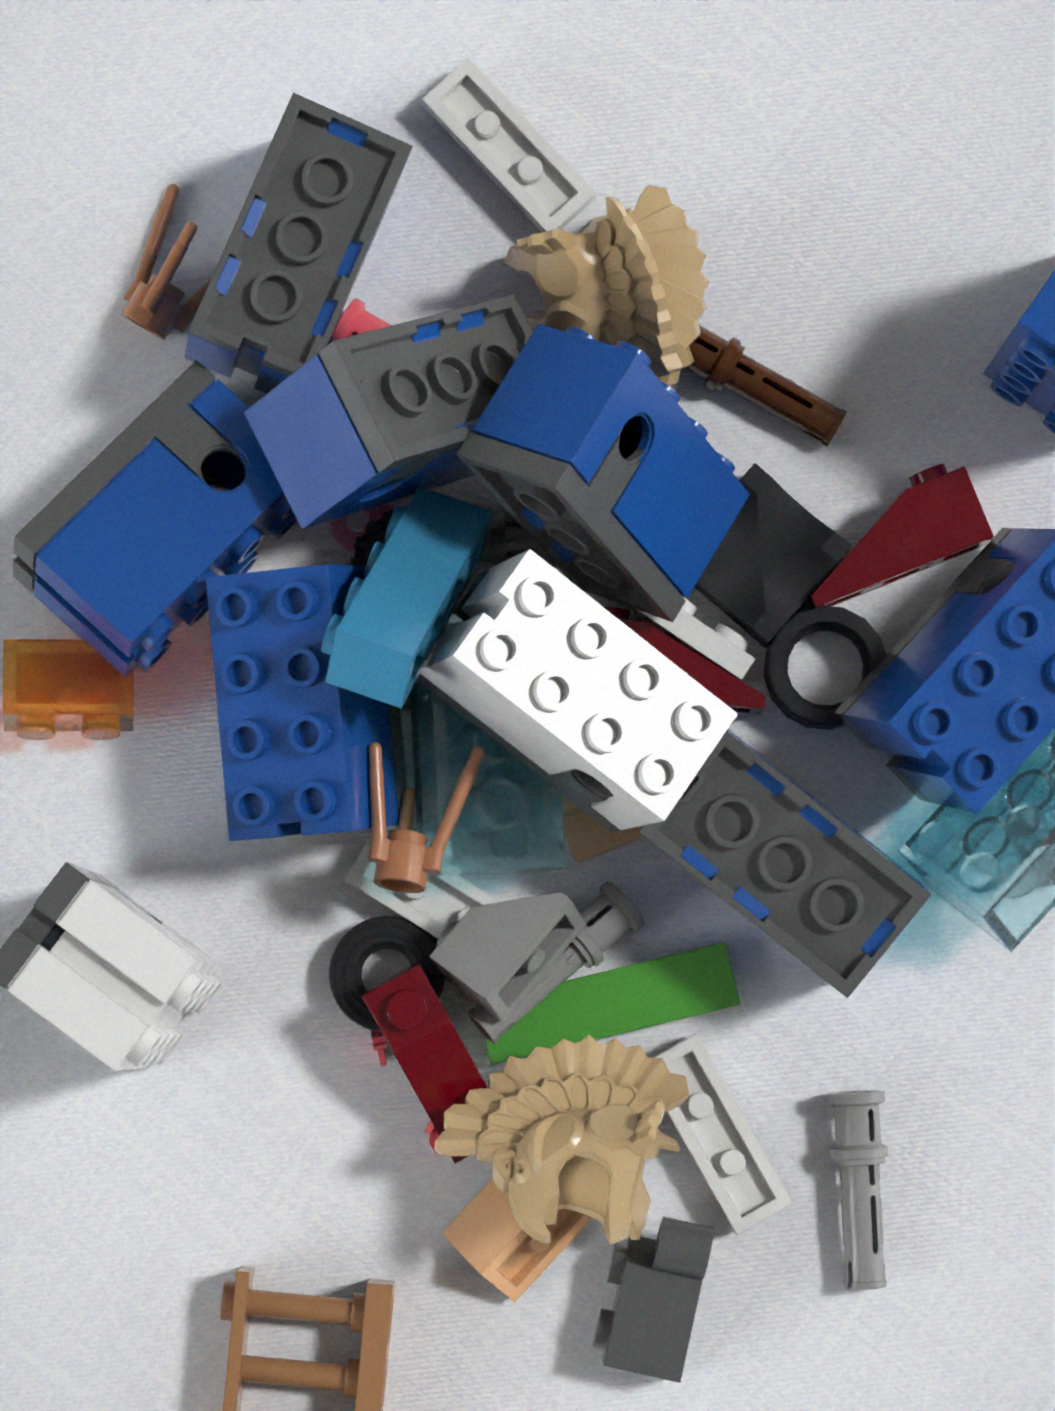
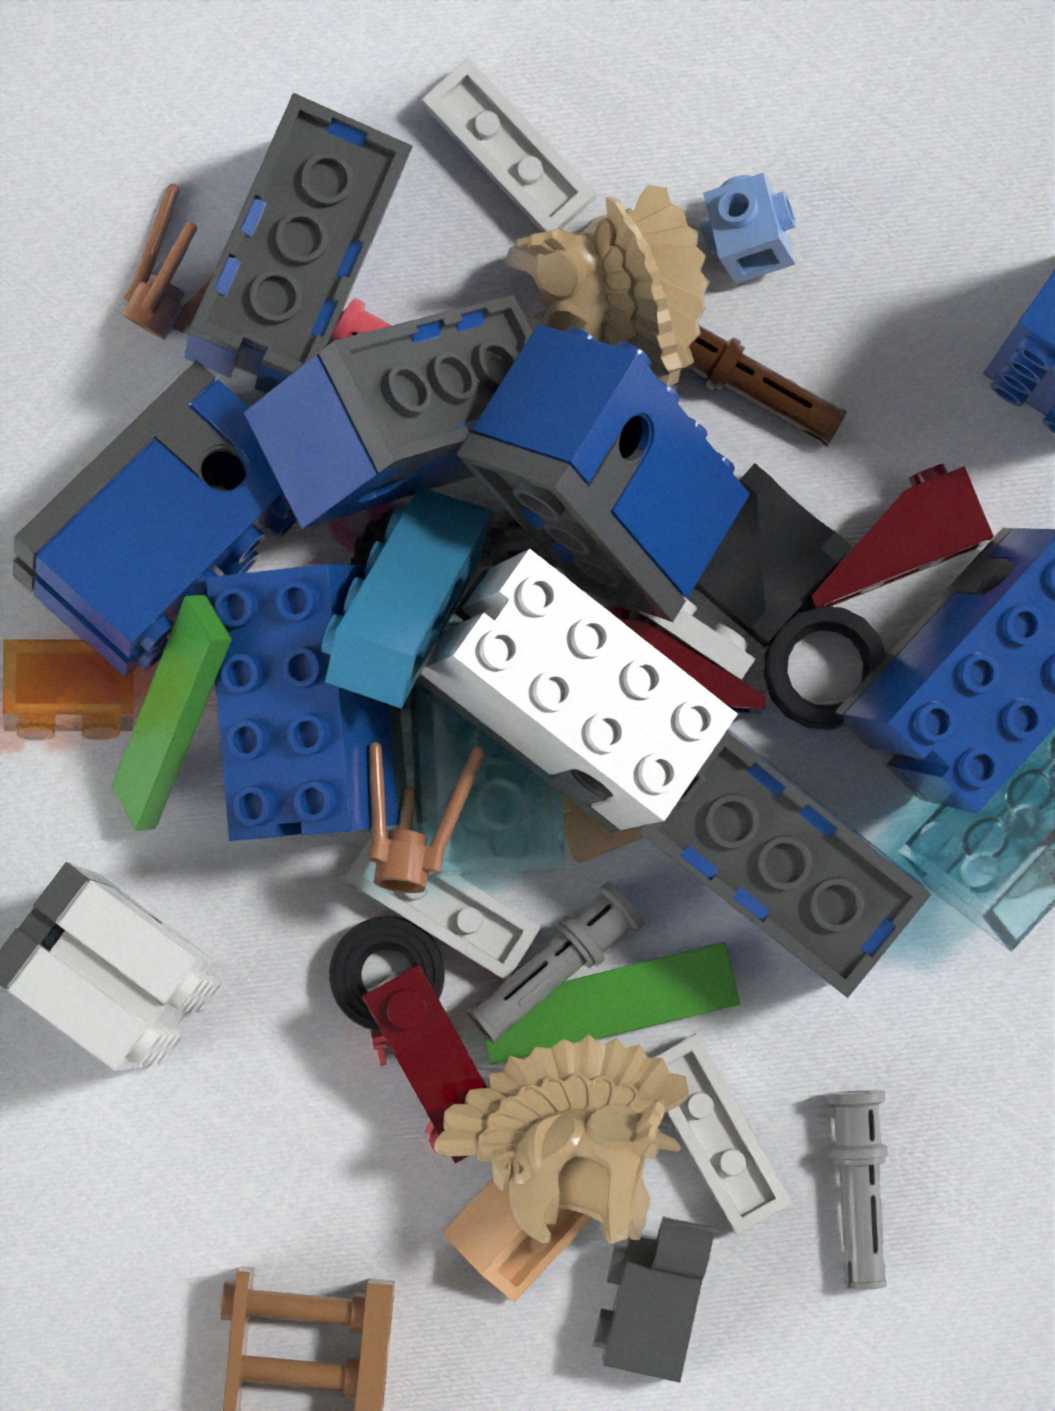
light grey slope [429,892,586,1023] -> none
none -> bright green tile [112,595,232,831]
none -> light blue brick [700,173,796,284]

